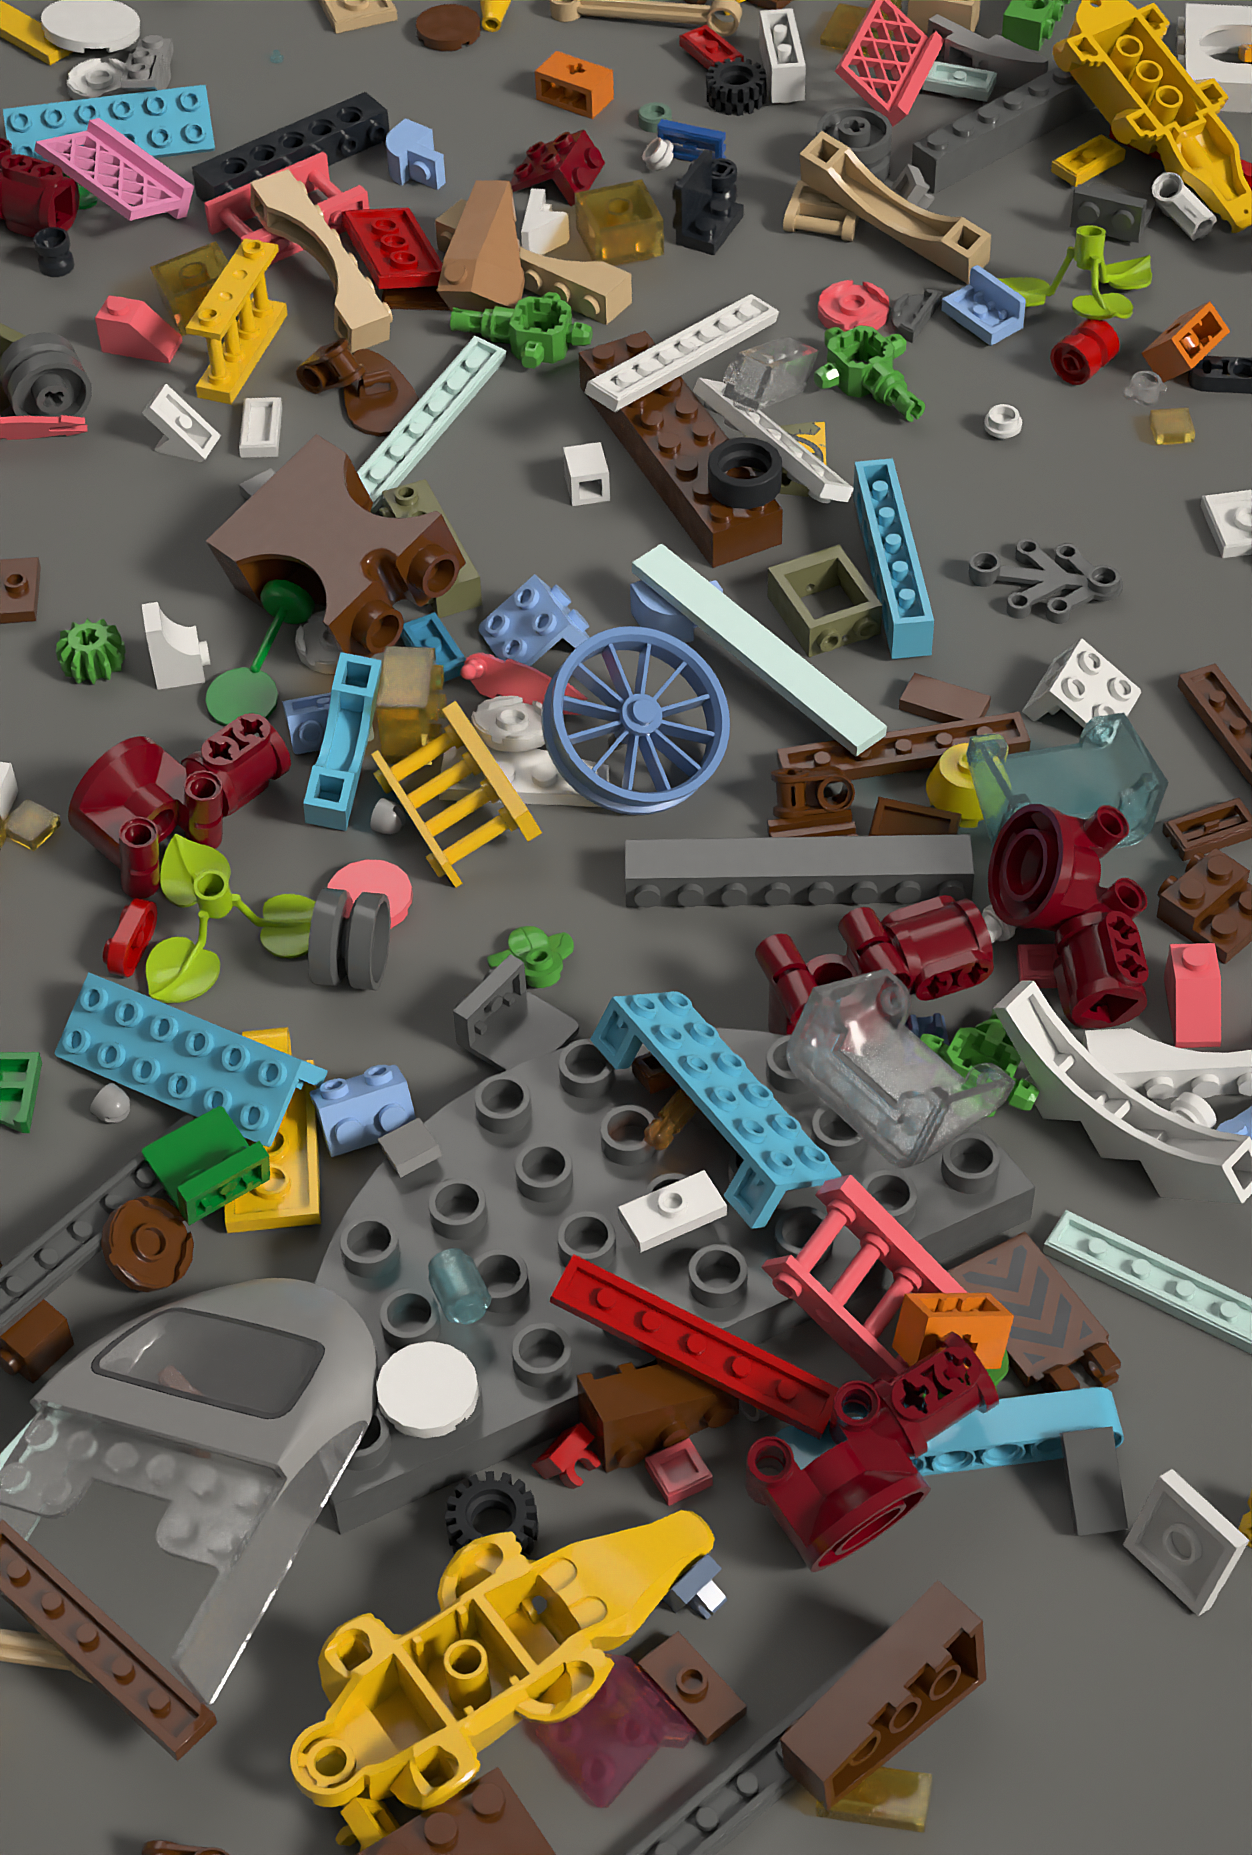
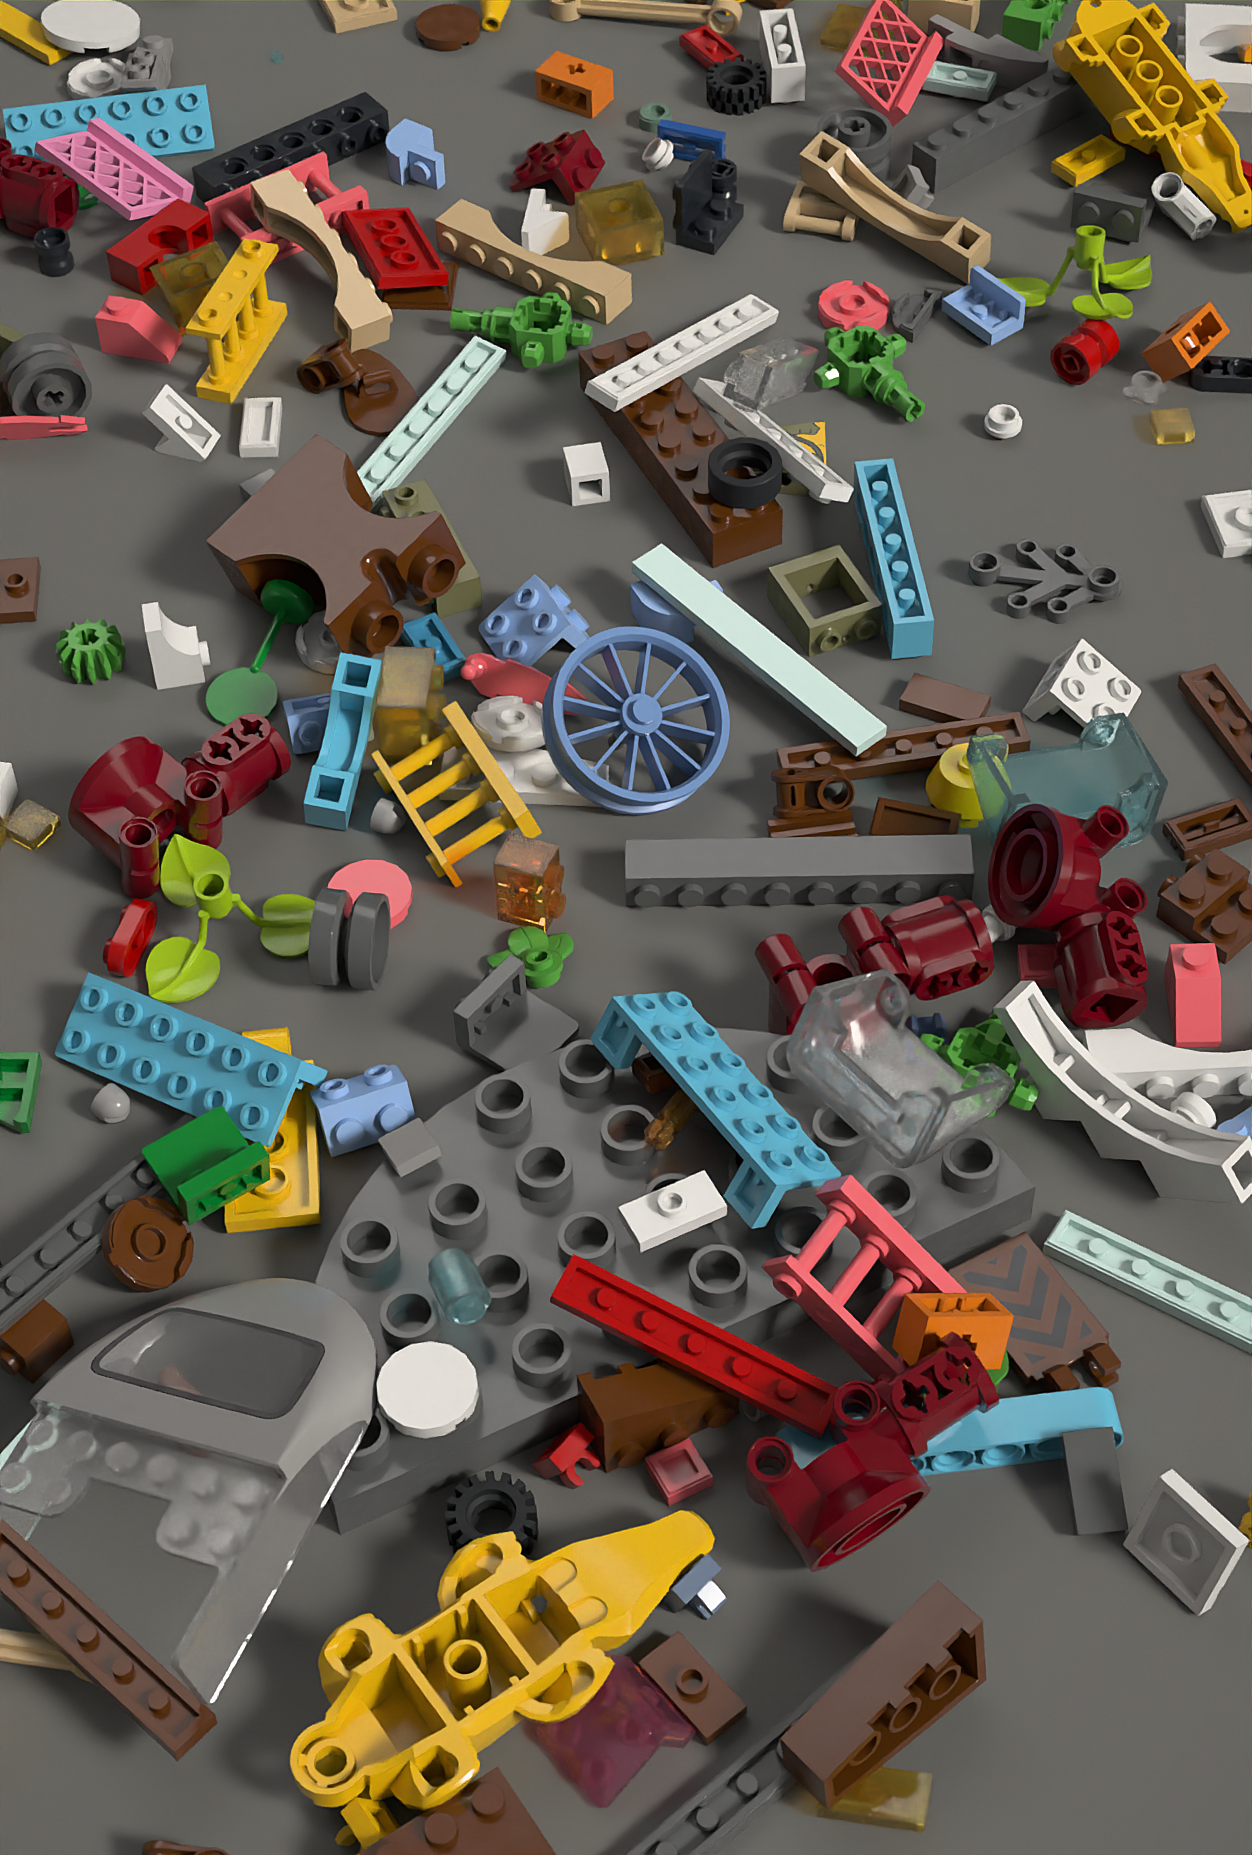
medium nougat wedge [437,180,525,312] -> none
none -> red arch [106,198,214,296]
none -> clear orange brick [493,832,566,934]

